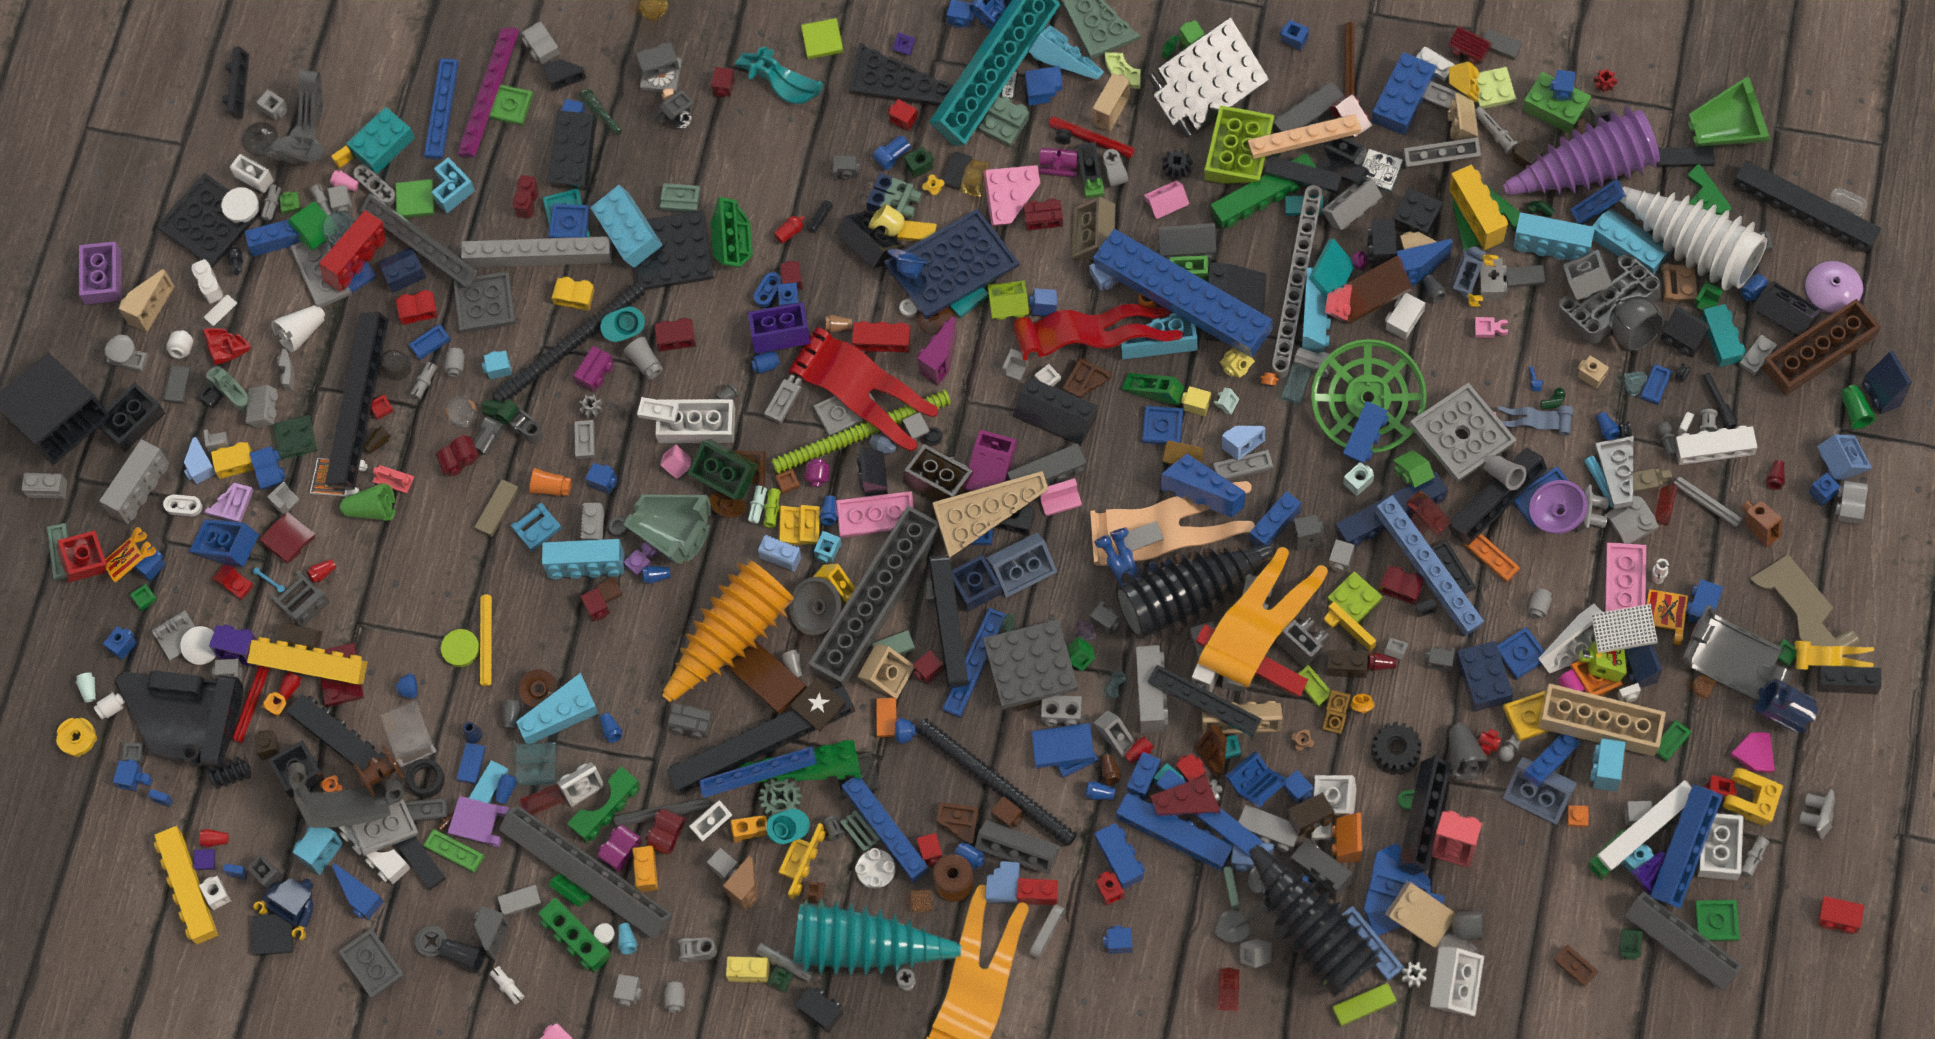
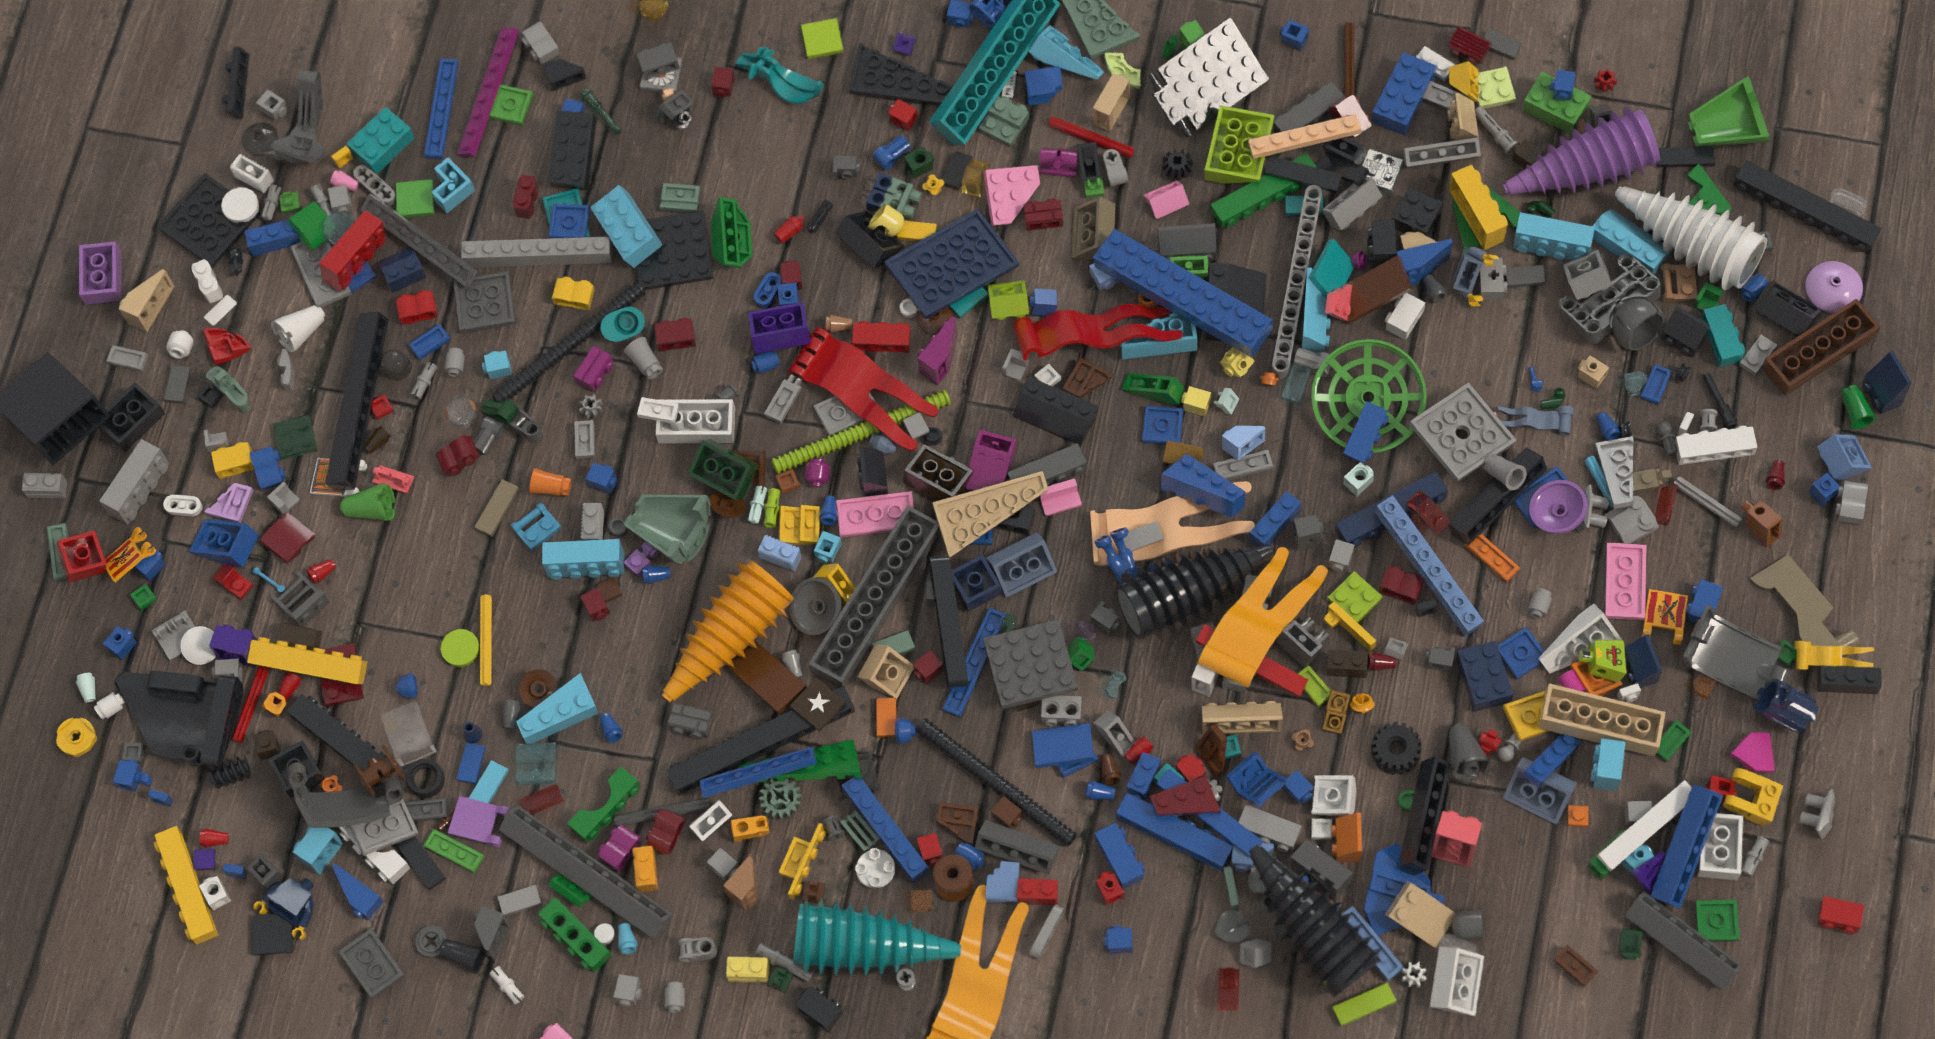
light grey hair [105,334,137,364] -> none
light blue slope [184,437,216,484] -> none
light grey brick [245,384,278,428] -> none
blue cone [495,773,517,804] -> none
white slope [557,762,605,807] -> none
bright pink panel [660,444,692,479] -> none
teal piece [766,809,810,844] -> none
blue piece [888,249,928,279] -> none
black bush [1055,129,1072,145] -> none
light grey brick [1136,645,1168,734] -> none
black tile [1148,665,1262,737] -> none
dark brown brick [1287,792,1335,837] -> none
bright green brick [1393,450,1435,488] -> none
black tile [1431,539,1476,594] -> none
bright pink plate [1475,317,1508,338] -> none
blue tile [1570,179,1626,225] -> none
white tile [1591,604,1658,654] -> none
white pin [1652,559,1669,584] -> none

